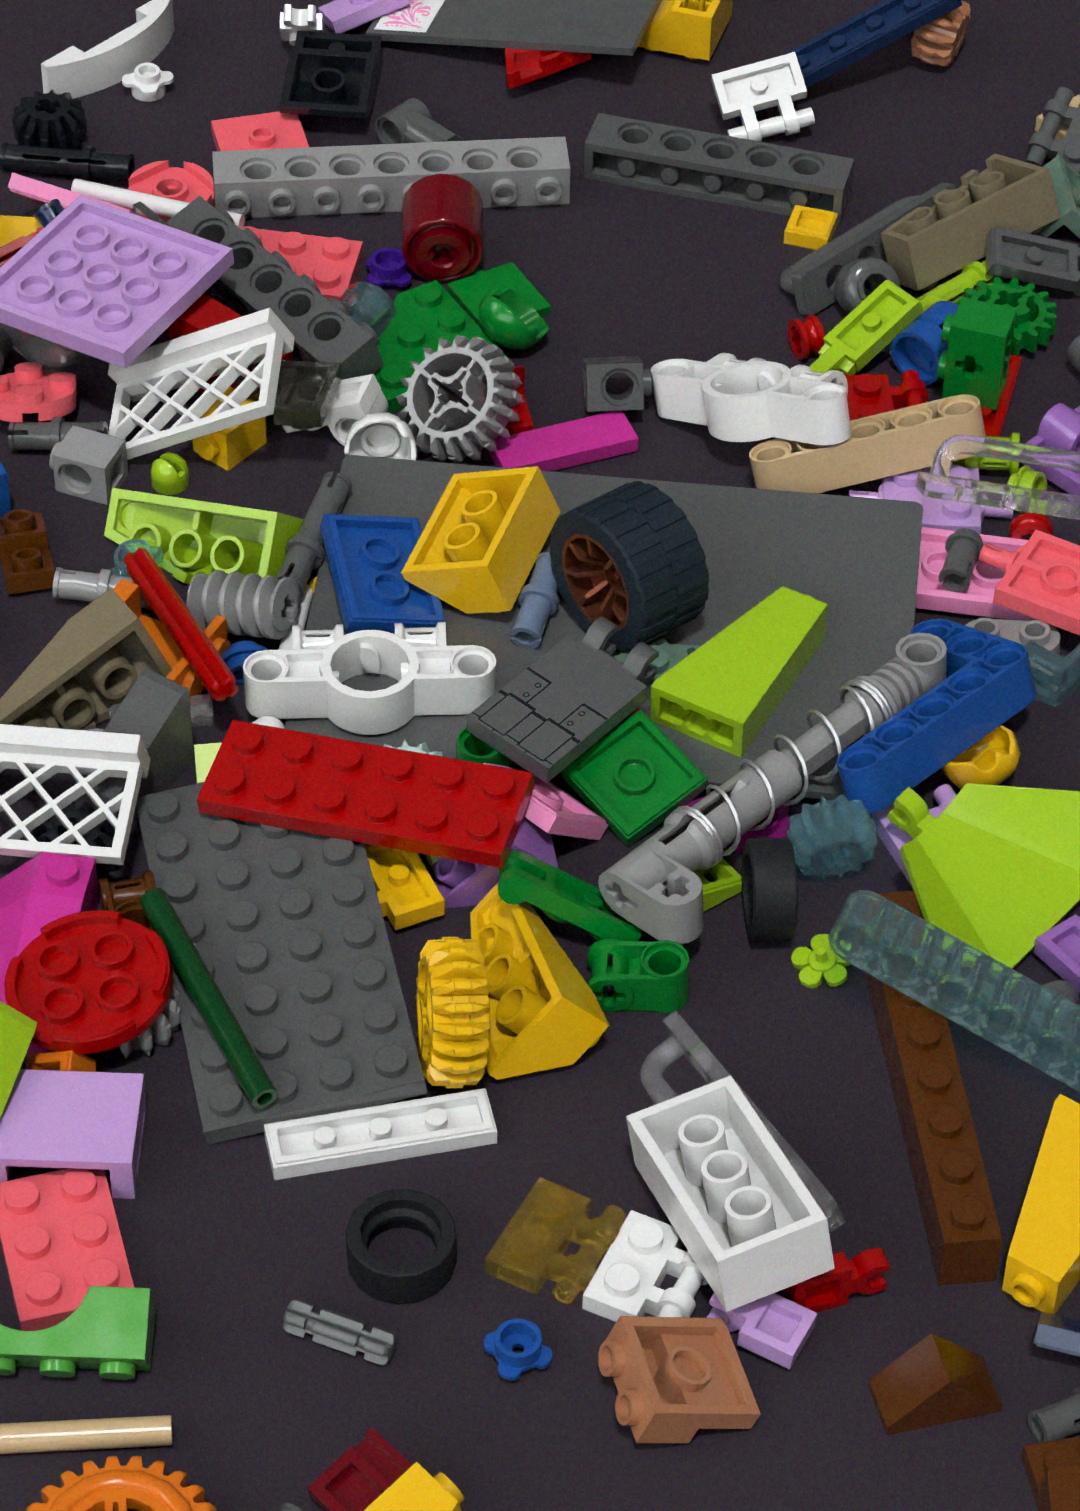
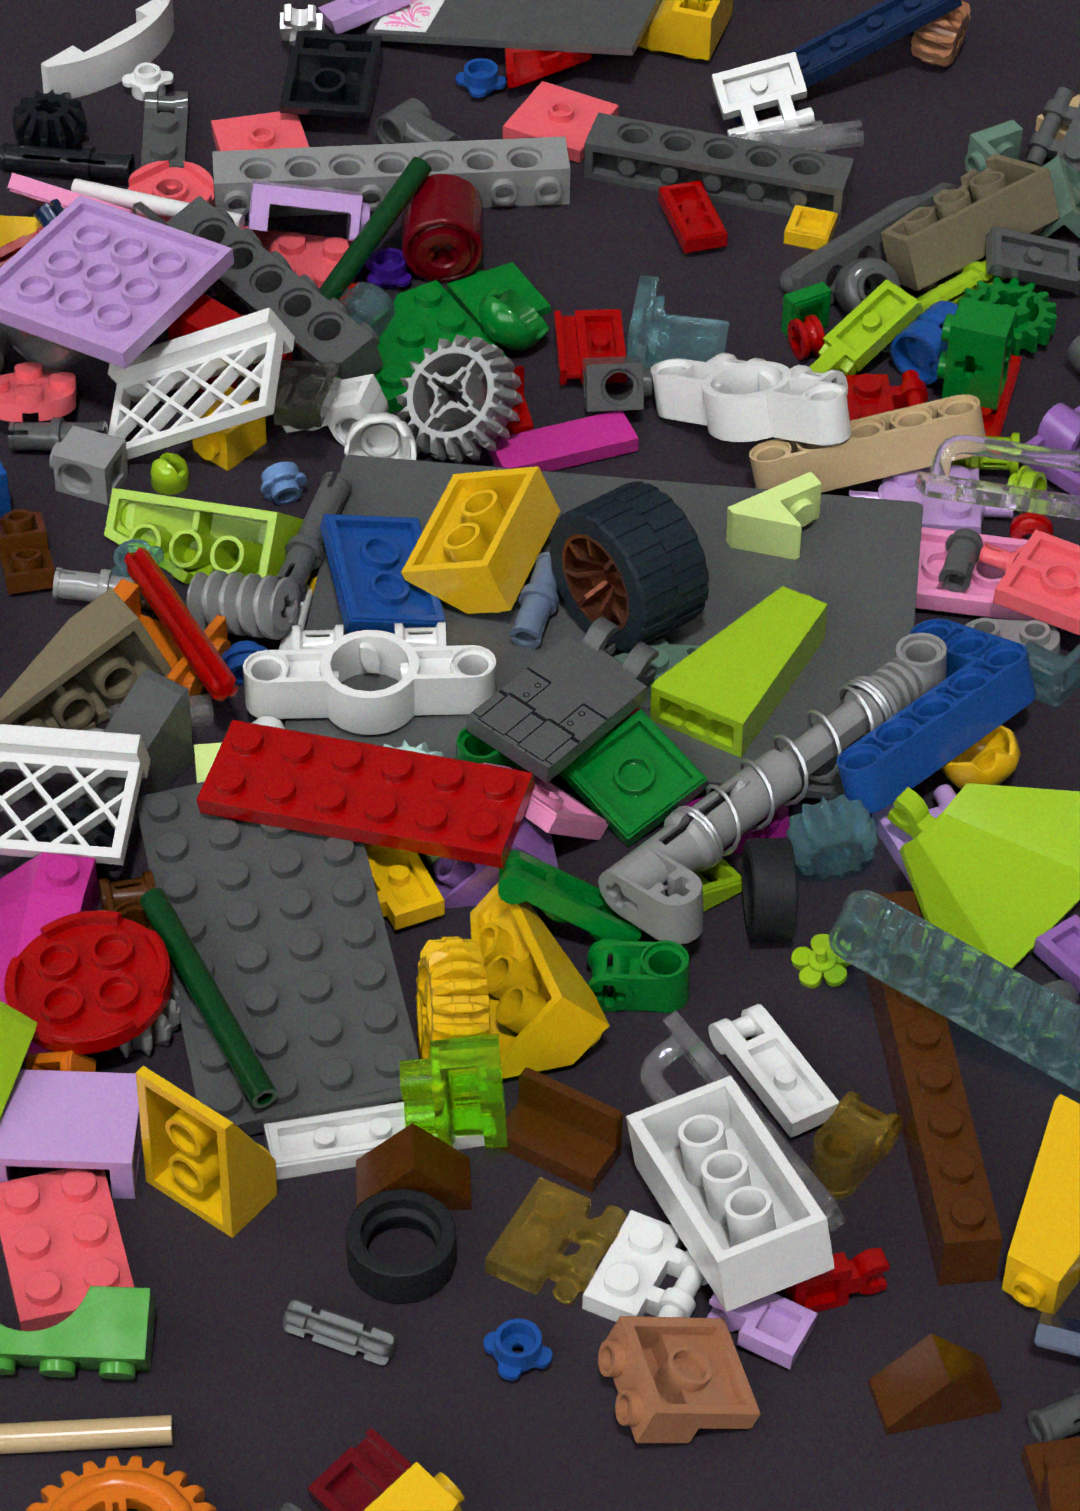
none -> yellow slope [135,1066,277,1238]
none -> dark grey plate [140,91,189,168]
none -> lavender panel [248,180,370,241]
none -> medium blue plate [260,462,307,505]
none -> dark green piece [319,157,432,300]
none -> reddish brown slope [356,1123,472,1210]
none -> clear neon green hips [400,1034,508,1148]
none -> blue plate [456,58,506,98]
none -> reddish brown panel [495,1068,623,1193]
none -> coral plate [503,81,619,163]
none -> red plate [554,309,627,385]
none -> clear light blue bracket [627,275,729,377]
none -> red plate [658,181,728,253]
none -> white plate [708,1003,840,1138]
none -> yellowish green slope [726,472,822,560]
none -> clear pin [731,119,864,153]
none -> green tile [781,282,832,338]
none -> clear yellow piece [808,1090,903,1199]
none -> sand green bracket [965,120,1023,173]

